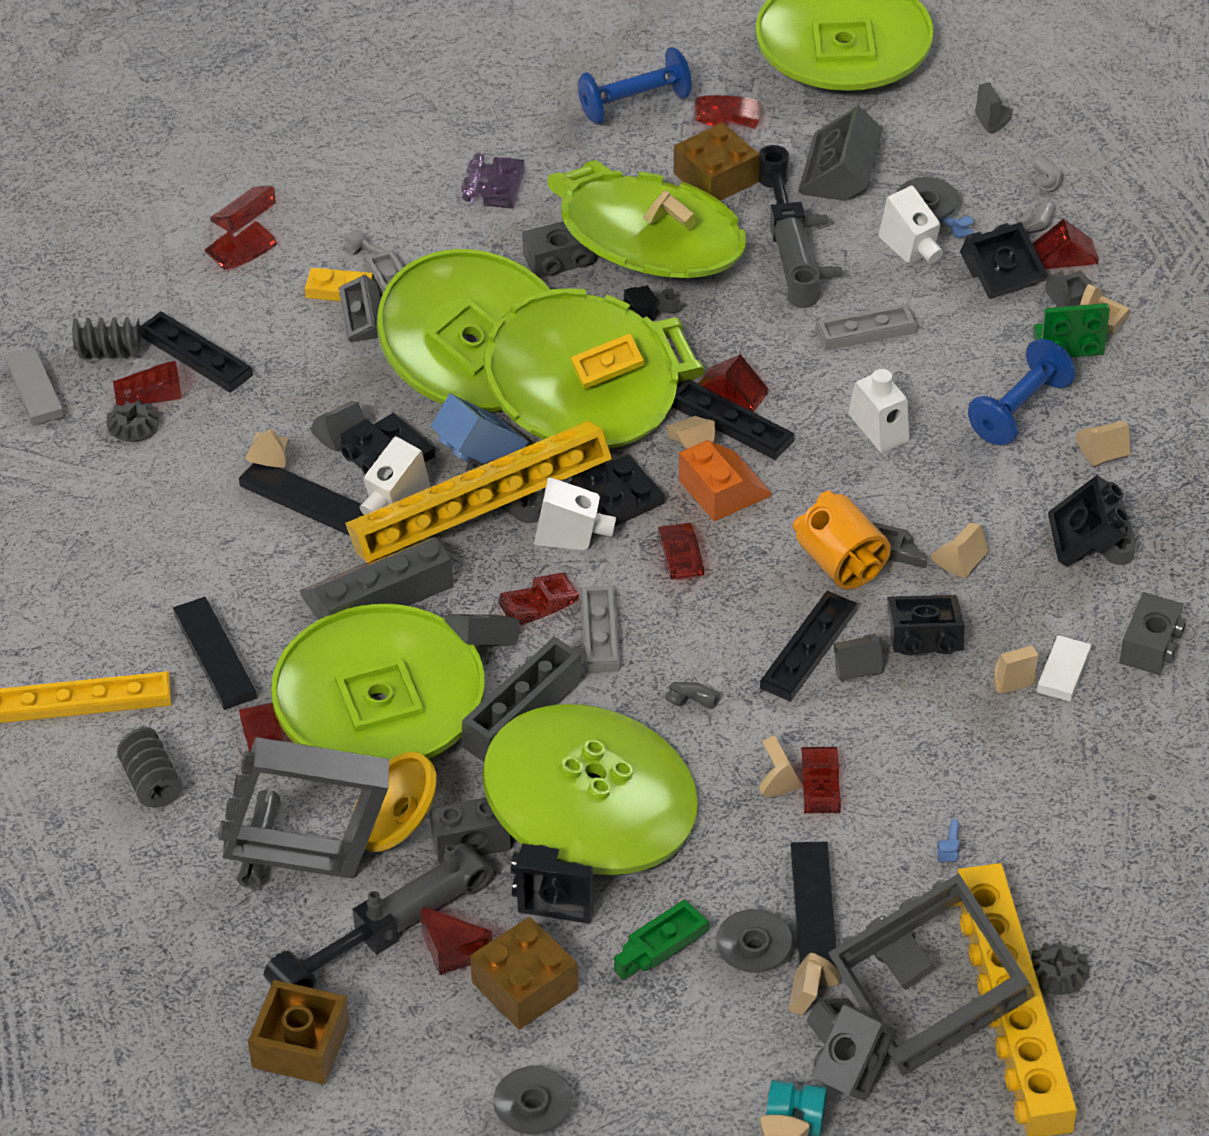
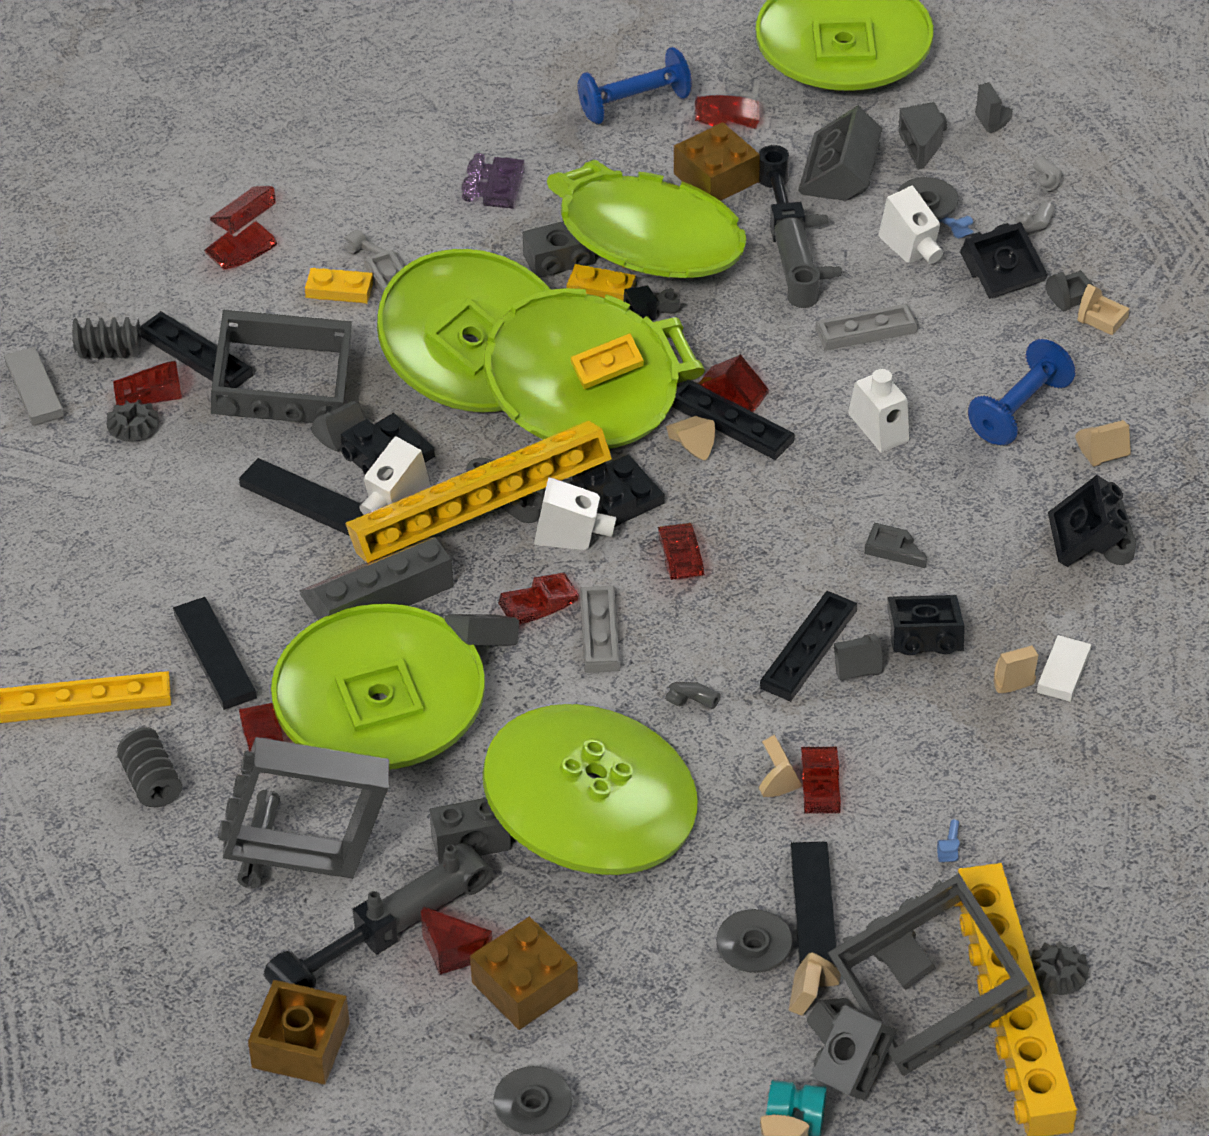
tan tile [246,429,288,468] -> none
dark grey slope [339,275,380,342] -> none
yellow dish [353,752,436,852] -> none
medium blue slope [430,393,529,464] -> none
dark grey brick [462,636,582,762] -> none
black plate [511,843,594,924] -> none
green hinge [613,899,710,980] -> none
tan tile [643,190,698,231] -> none
orange slope [679,440,771,522] -> none
light orange cylinder [792,490,891,590] -> none
tan tile [931,522,989,578] -> none
clear red slope [1032,218,1099,269] -> none
green bracket [1033,303,1110,357] -> none
dark grey brick [1119,592,1186,675] -> none
none -> dark grey window [211,309,352,423]
none -> yellow plate [566,264,636,301]
none -> dark grey slope [898,102,947,169]

